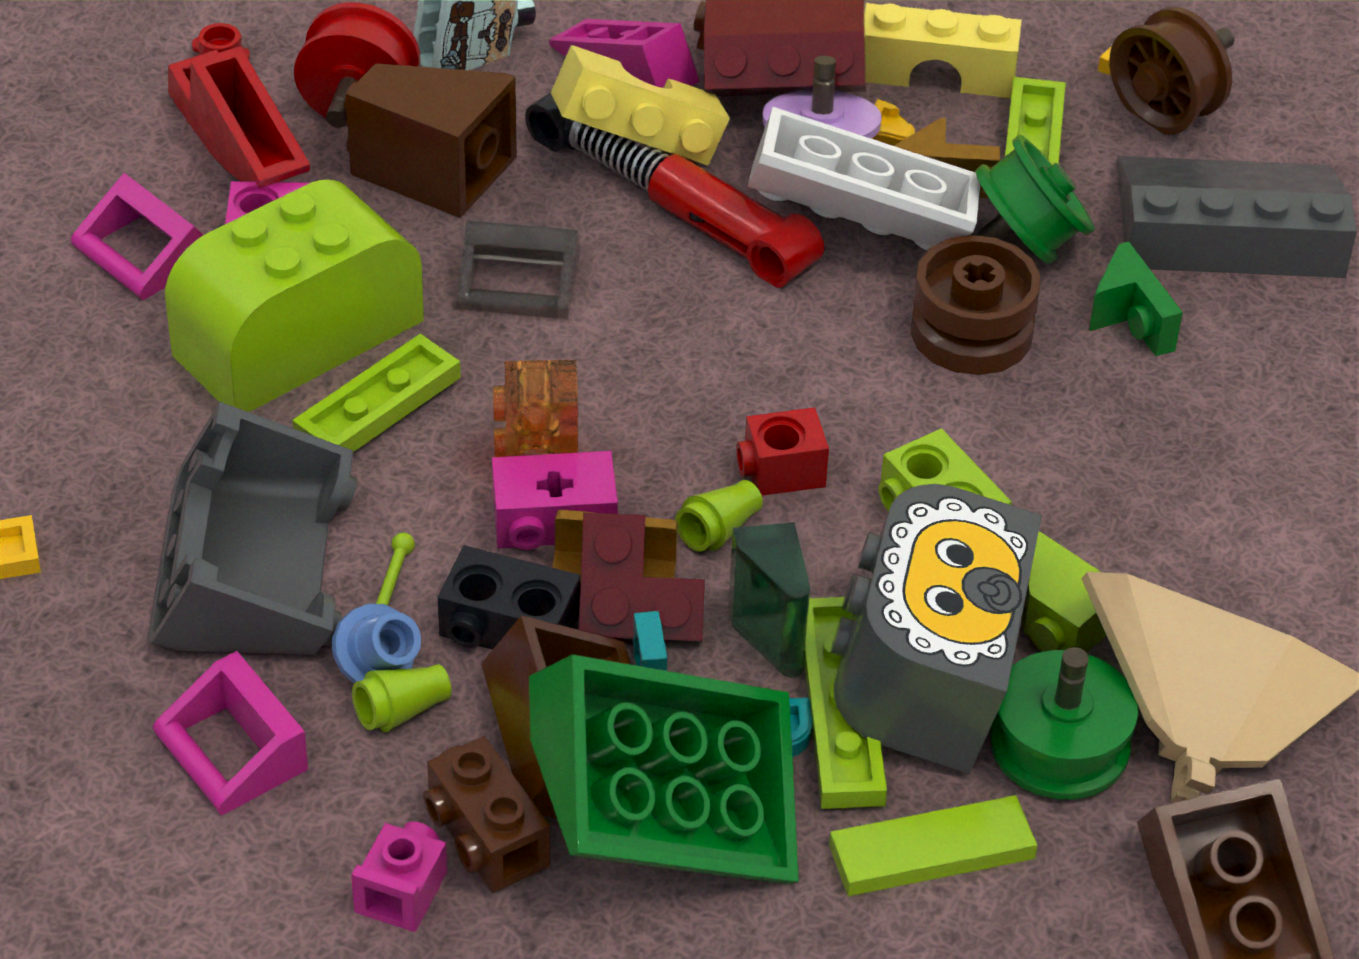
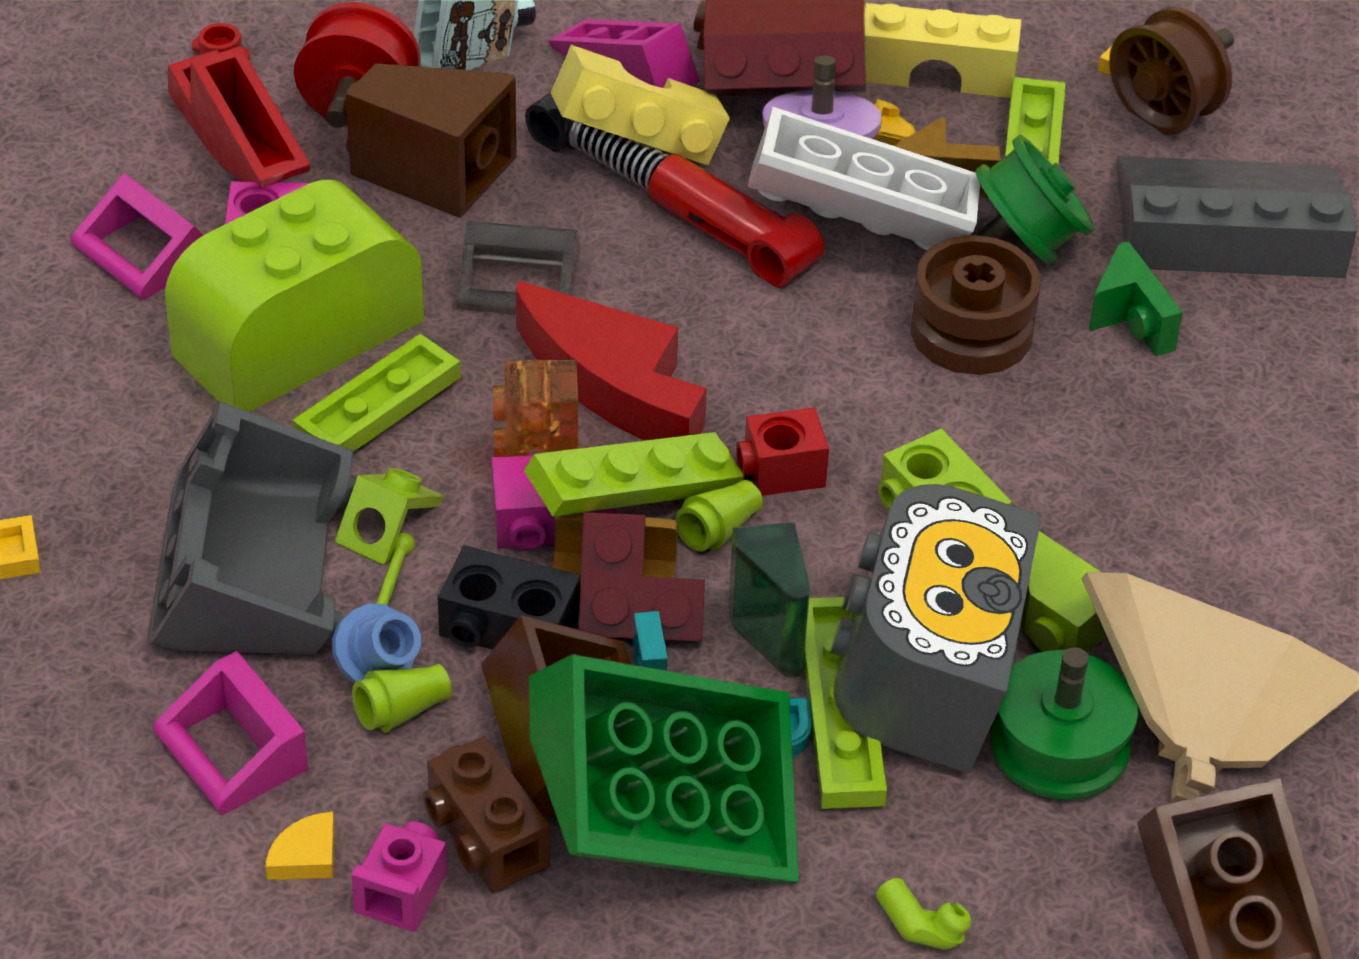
lime tile [829,795,1038,896] -> none
none -> yellow tile [265,812,334,880]
none -> lime bracket [335,468,444,565]
none -> red slope [516,281,707,441]
none -> lime plate [524,432,745,517]
none -> lime arm [876,878,971,950]

